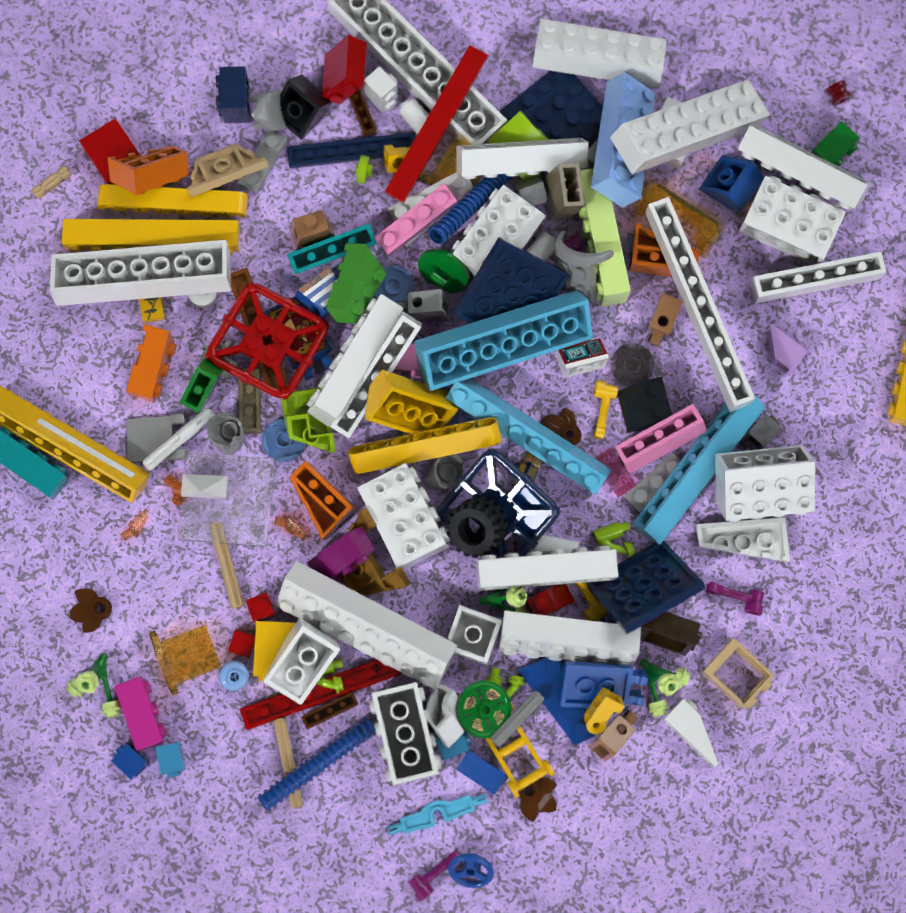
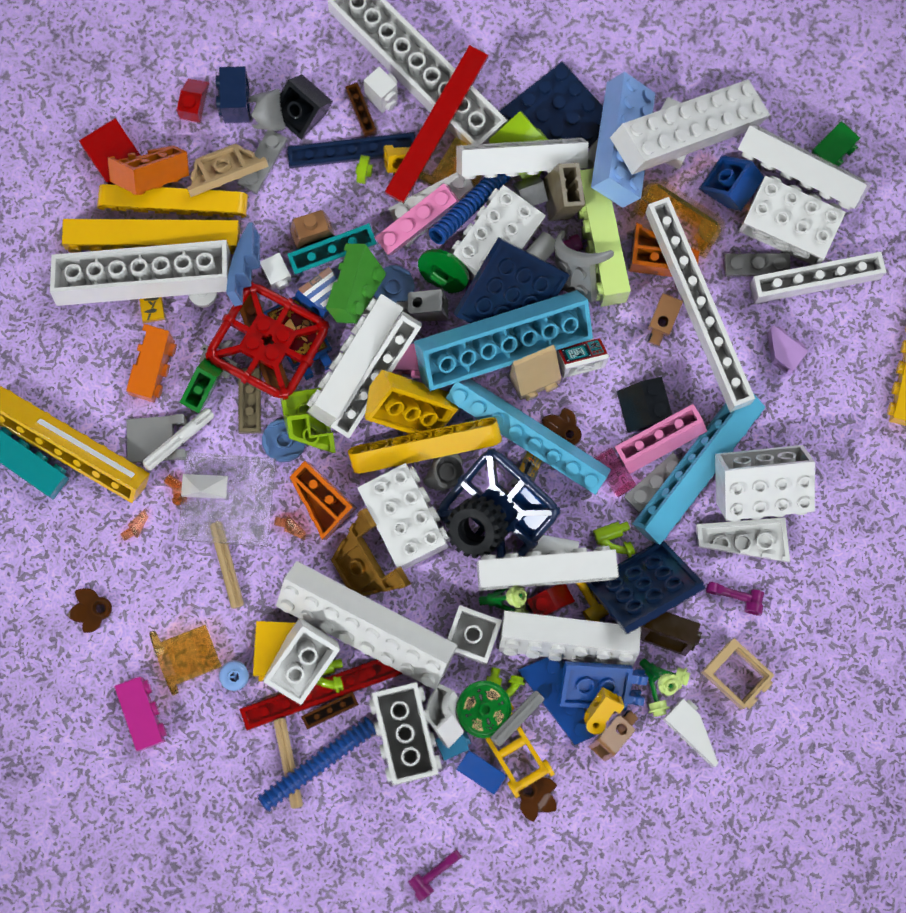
tan axle [31,166,71,199] -> none
yellowish green plant [66,653,122,718] -> none
blue brick [111,744,149,780] -> none
dark azure brick [155,742,186,778] -> none
light grey hair [206,412,244,455] -> none
red tile [228,630,255,658] -> none
red brick [245,592,276,624] -> none
magenta brick [307,527,375,582] -> none
red brick [322,34,367,105] -> none
medium azure piece [387,793,488,836] -> none
white brick [400,99,429,134] -> none
blue piece [448,853,494,888] -> none
white brick [532,18,667,88] -> none
yellow brick [593,380,618,440] -> none
clear smoke tile [610,343,654,387] -> none
flat silver brick [745,414,782,449] -> none
dark red wheel [826,80,852,106] -> none
none -> red slope [177,78,209,123]
none -> medium blue slope [226,222,260,307]
none -> white brick [260,253,292,290]
none -> tan slope [509,345,561,401]
none -> light grey plate [724,253,791,276]

